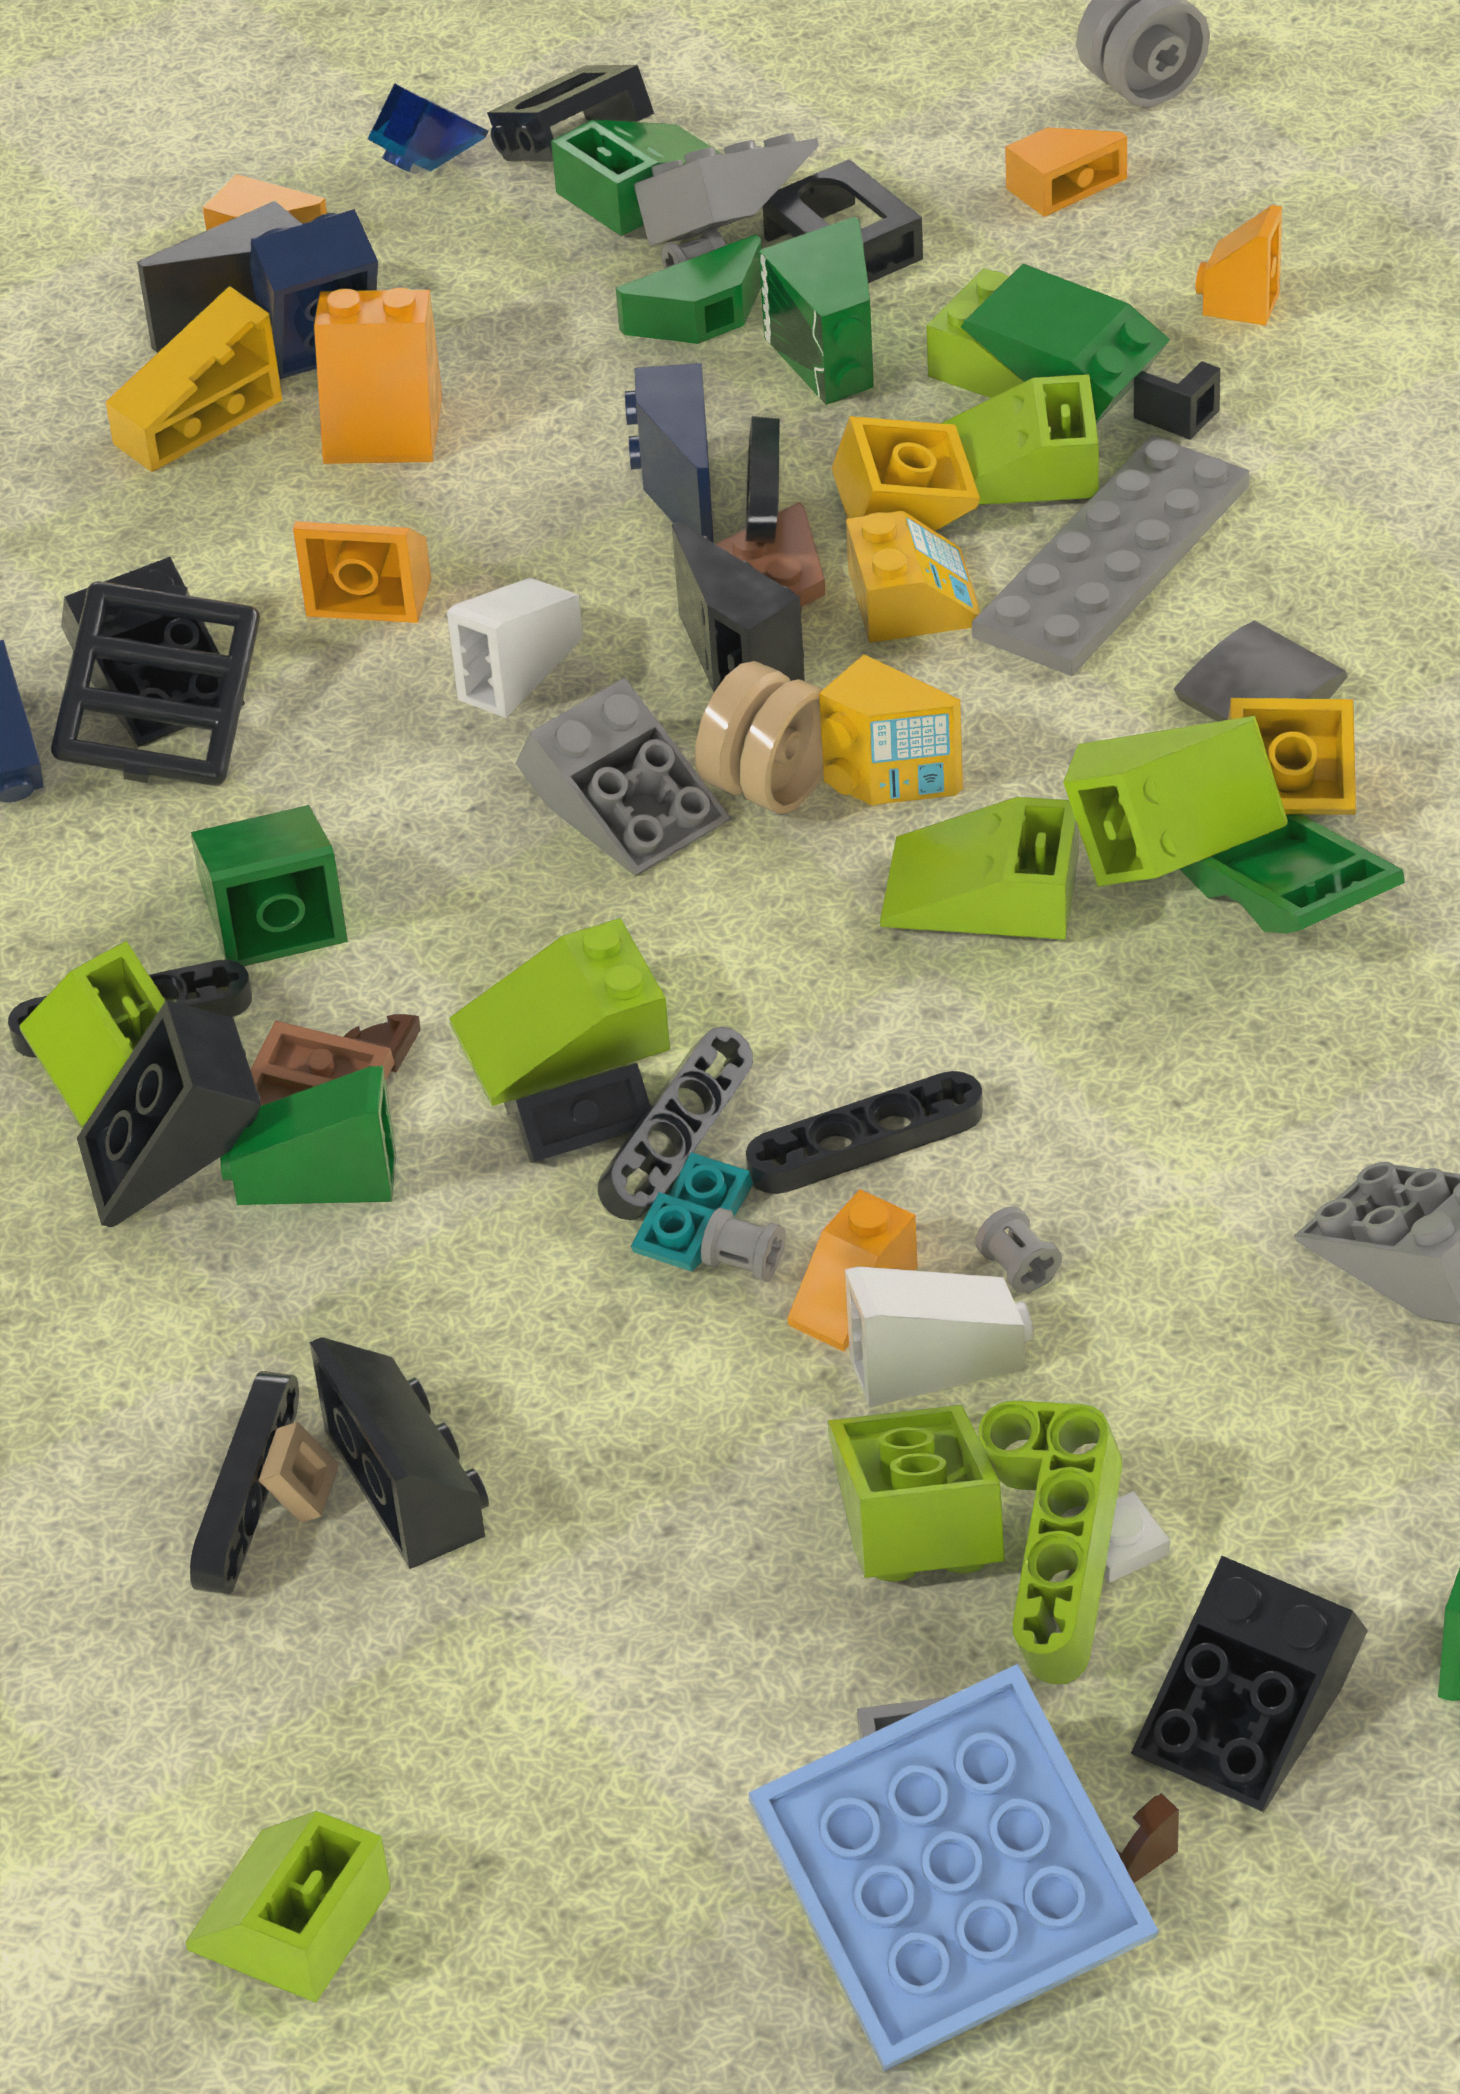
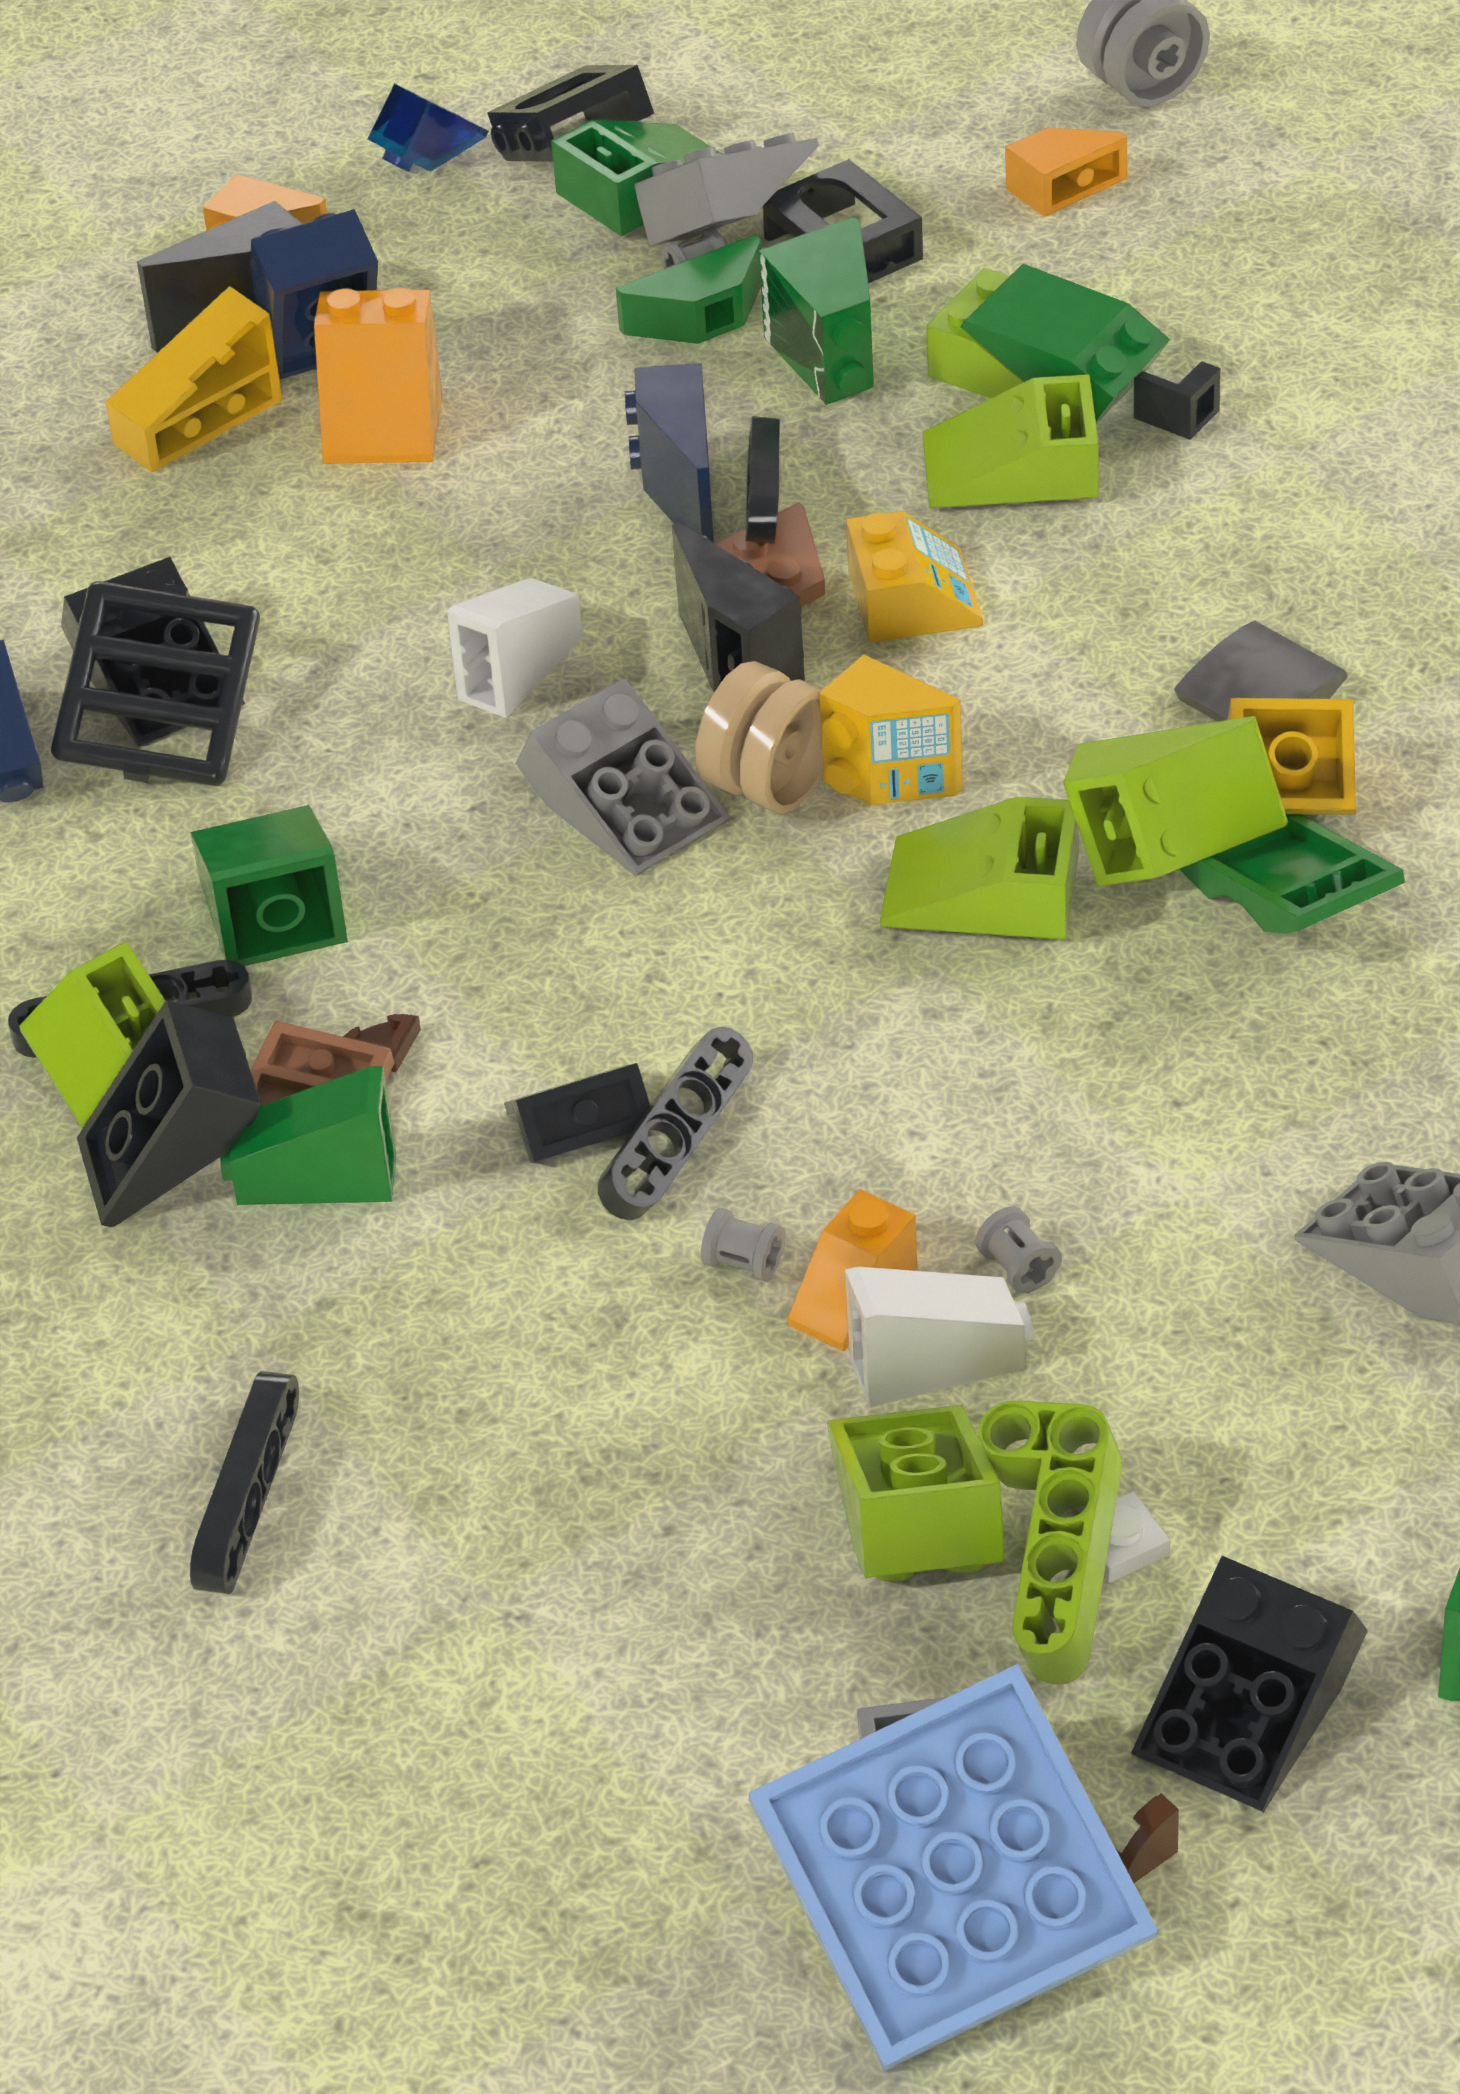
lime slope [185,1811,391,2003] -> none
tan plate [259,1422,339,1522] -> none
light orange slope [293,521,431,623] -> none
black slope [309,1337,489,1569] -> none
lime slope [449,918,670,1106] -> none
teal slope [631,1152,753,1272] -> none
black beam [746,1071,983,1194] -> none
yellow slope [832,416,980,531] -> none
light grey plate [972,435,1249,676] -> none
light orange slope [1195,205,1282,326] -> none

